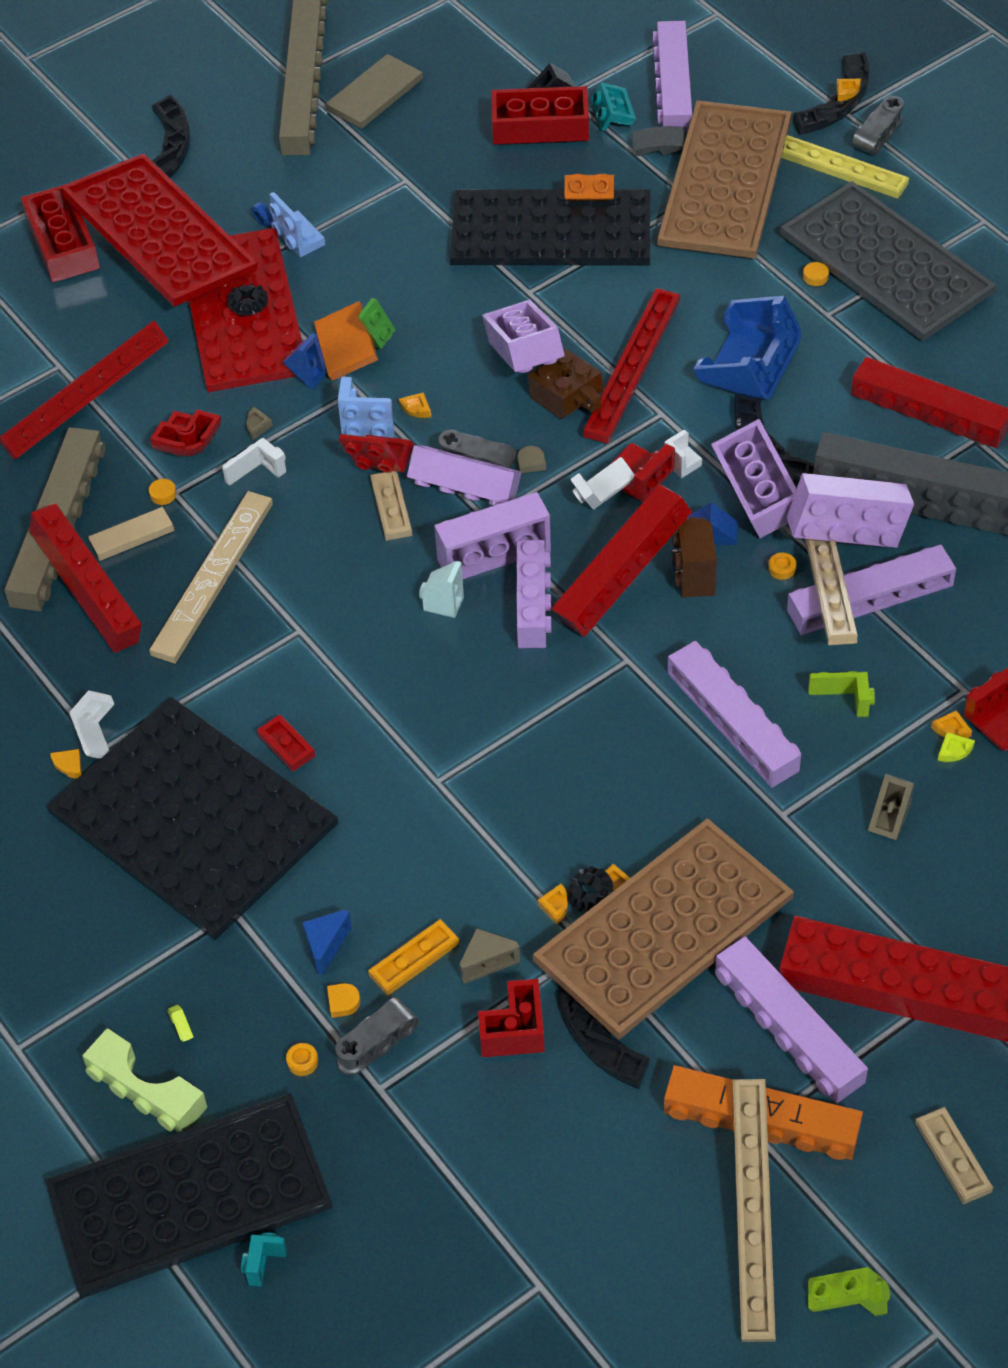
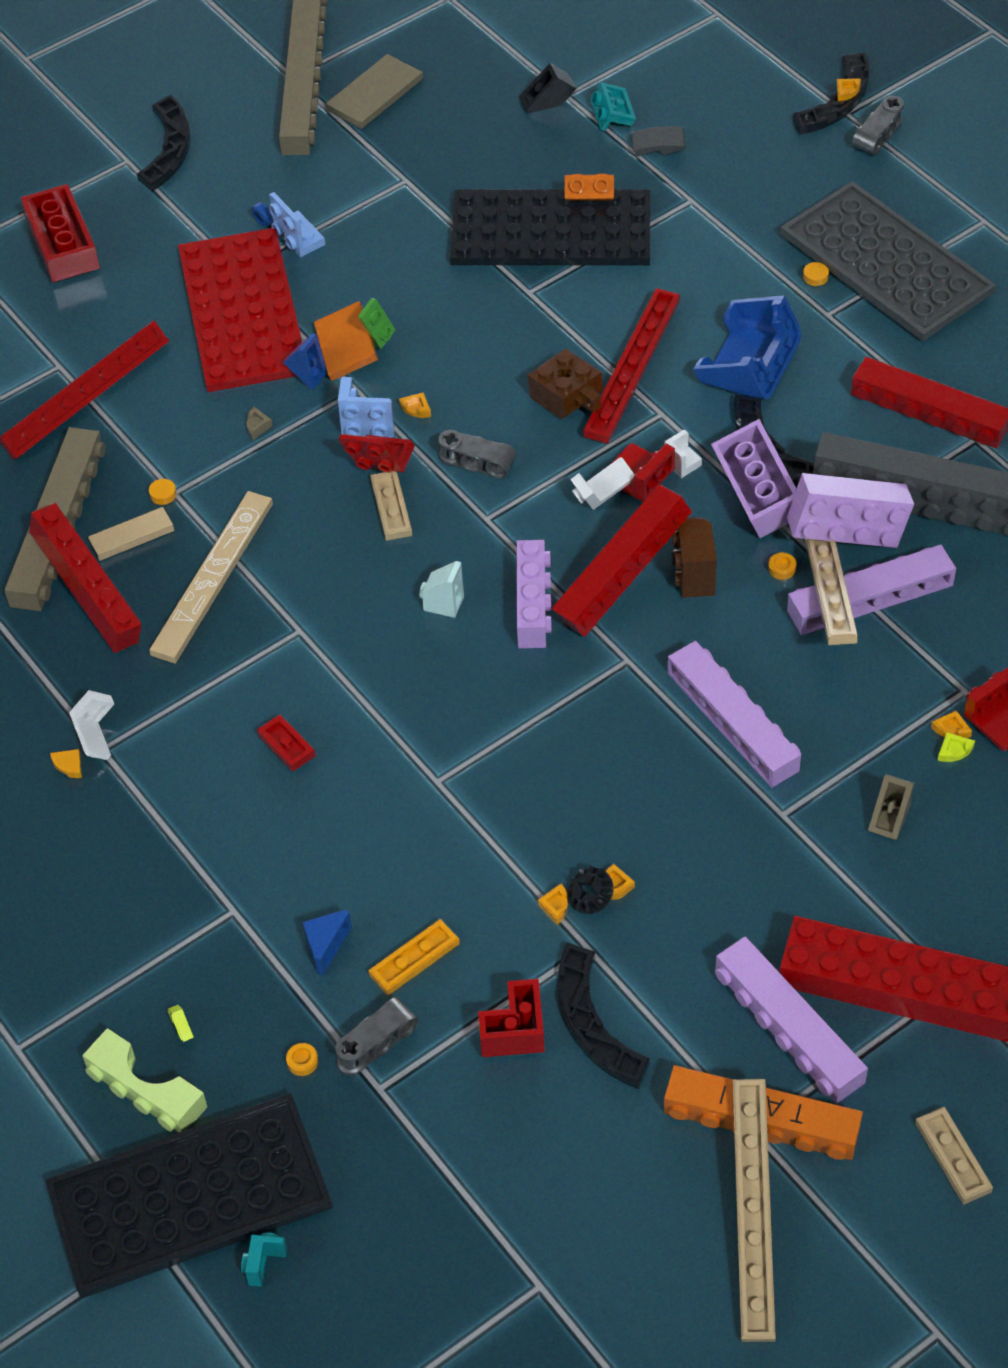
black plate [47,697,338,941] -> none
red plate [61,153,258,307] -> none
red brick [150,409,221,457] -> none
white bracket [222,438,286,485] -> none
black gear [228,282,268,316] -> none
light orange tile [327,983,361,1018] -> none
lavender brick [407,445,522,506] -> none
lavender brick [434,492,551,579] -> none
dark tan slope [460,929,520,984] -> none
lavender brick [482,300,565,373] -> none
red brick [491,86,589,144] -> none
dark tan tile [517,446,546,474] -> none
medium nougat plate [533,818,794,1040] -> none
lavender brick [653,21,692,133] -> none
medium nougat plate [658,100,792,259] -> none
blue slope [688,502,738,545] -> none
light yellow tile [782,135,909,199] -> none
lime bracket [808,671,875,717] -> none
lime bracket [808,1267,890,1316] -> none

